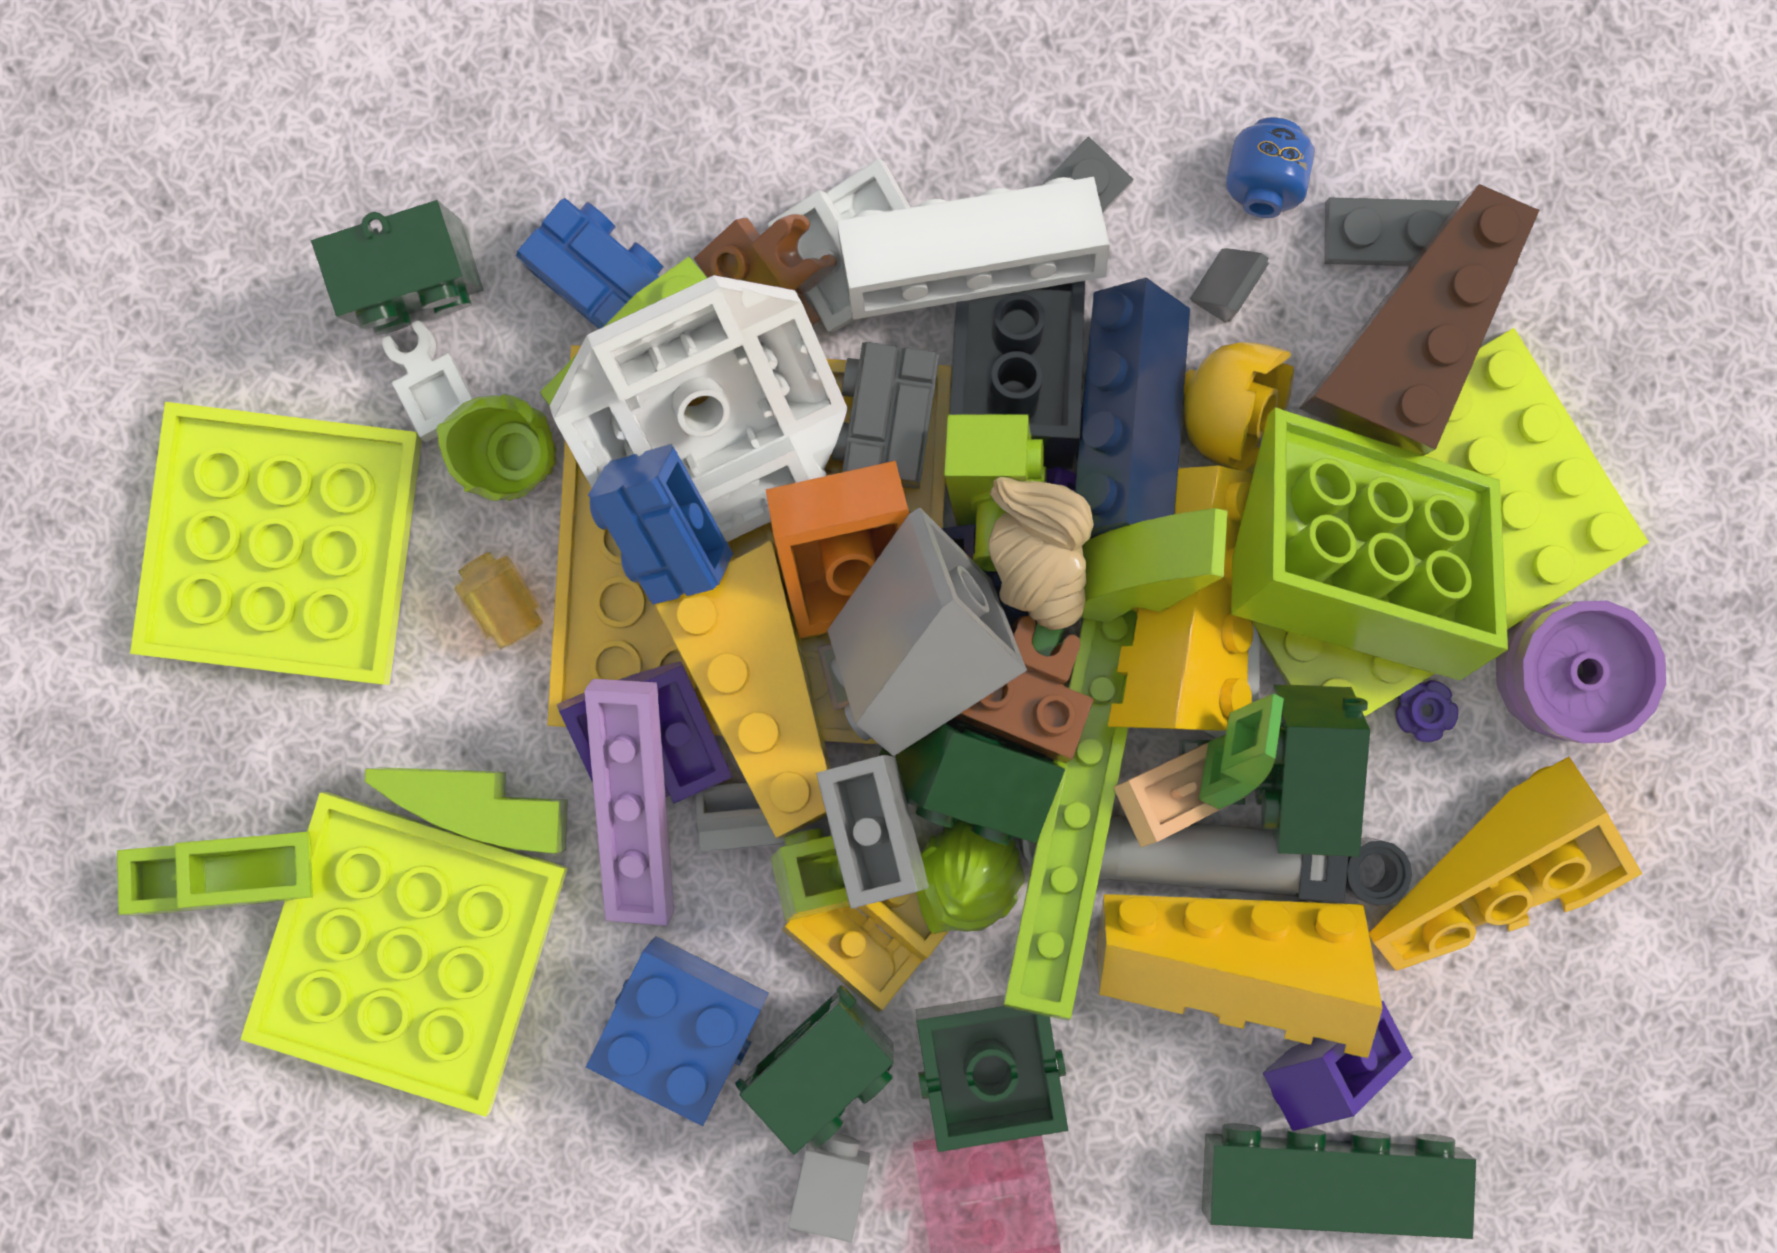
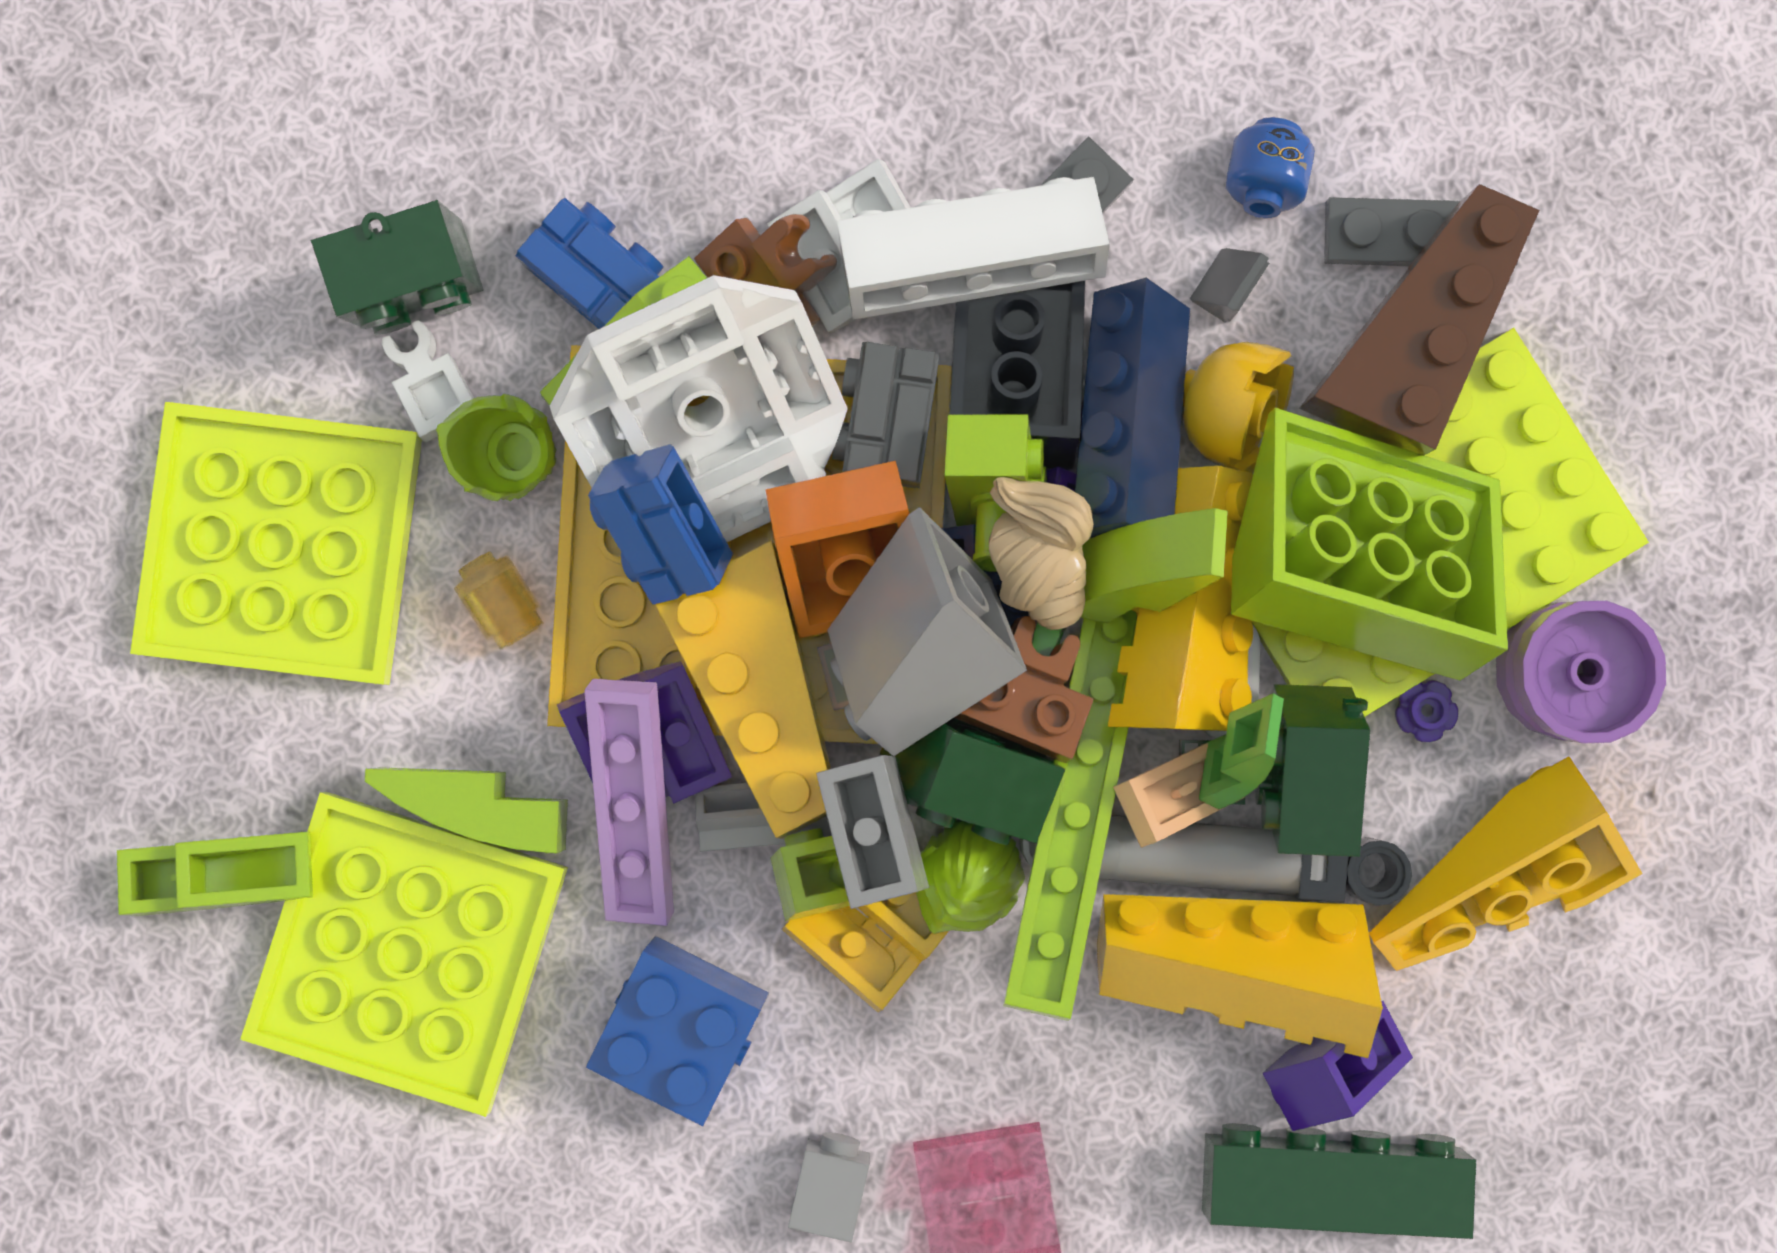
dark green brick [735,985,894,1155] -> none
brick [915,995,1069,1152] -> none

